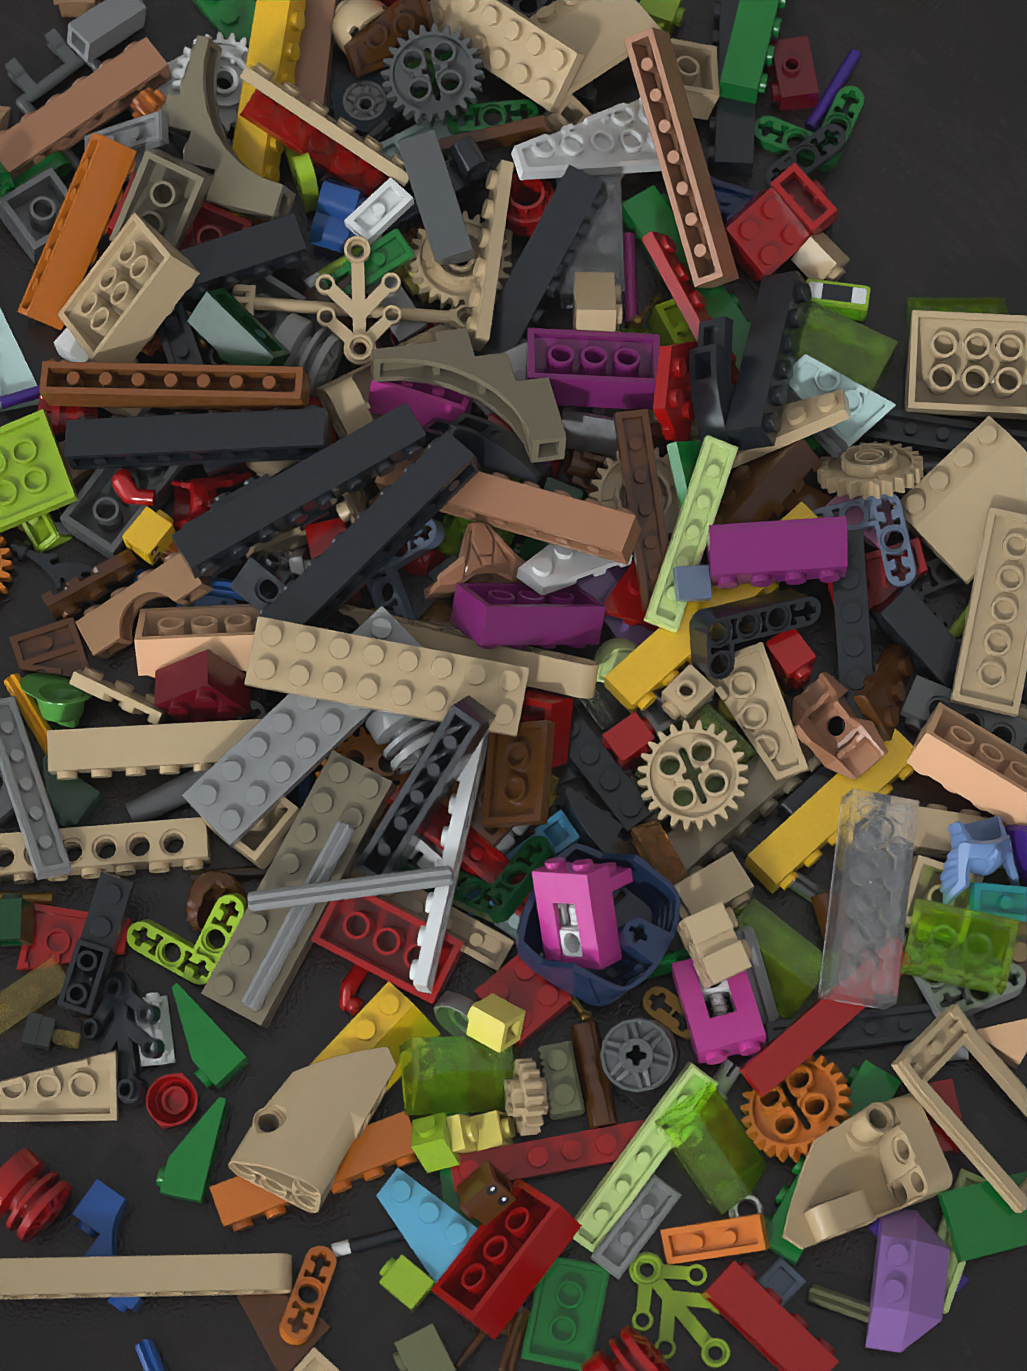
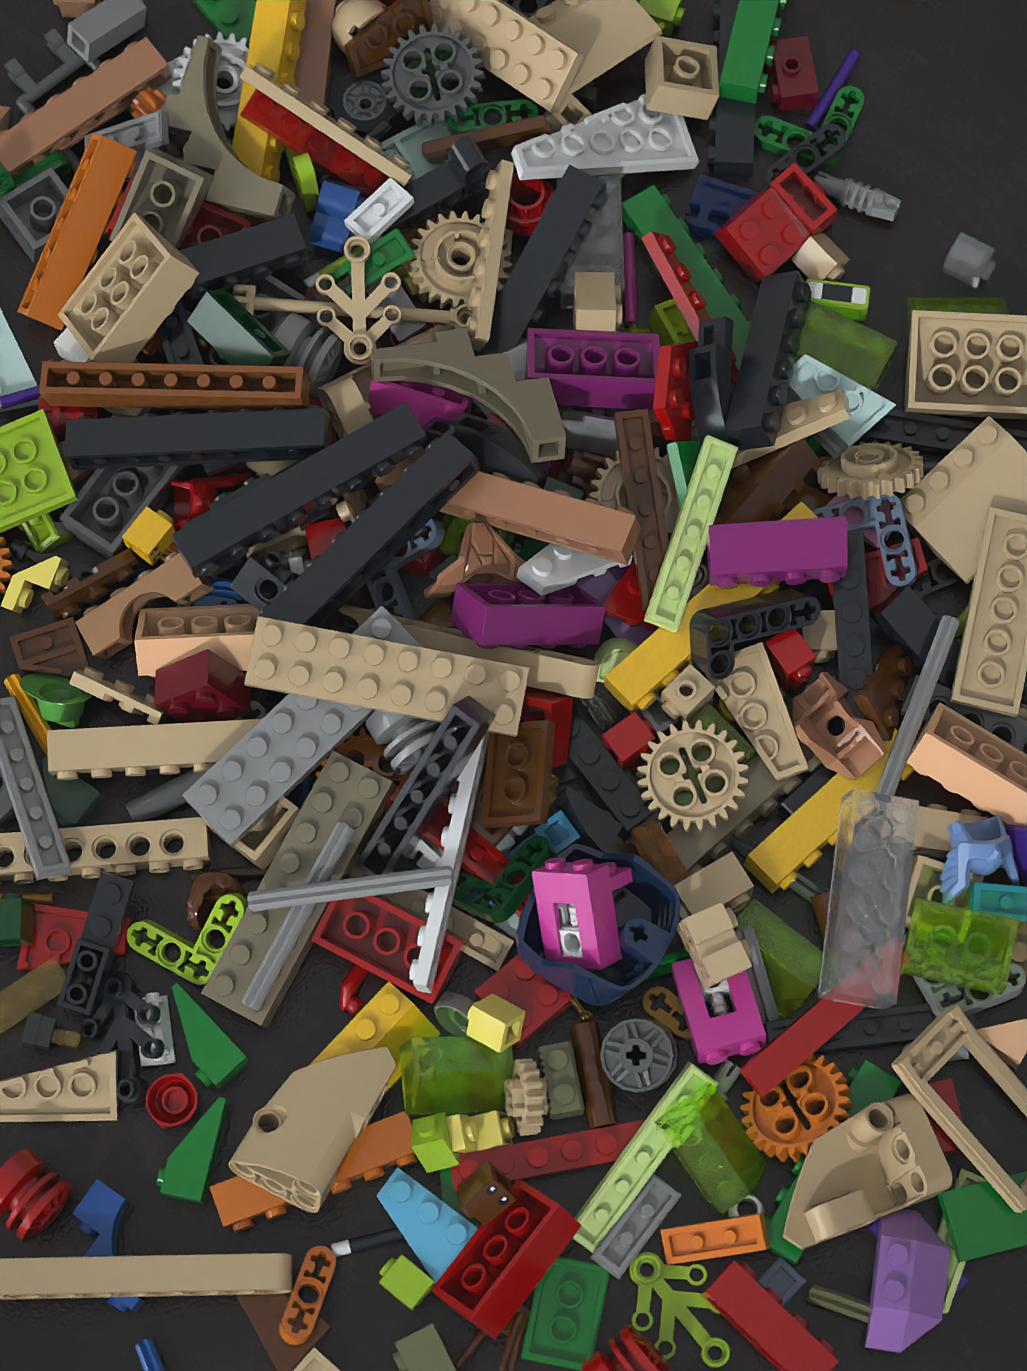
red arm [112,469,156,506] -> none
dark grey brick [397,129,476,265] -> none
nougat brick [624,27,739,289] -> none
pearl gold hinge [631,294,665,328] -> none
sand blue tile [673,565,712,602] -> none
none -> light yellow slope [1,556,70,614]
none -> tan brick [796,610,837,663]
none -> light grey hinge [814,170,901,221]
none -> light grey axle [874,615,959,804]
none -> clear brick [942,232,996,288]

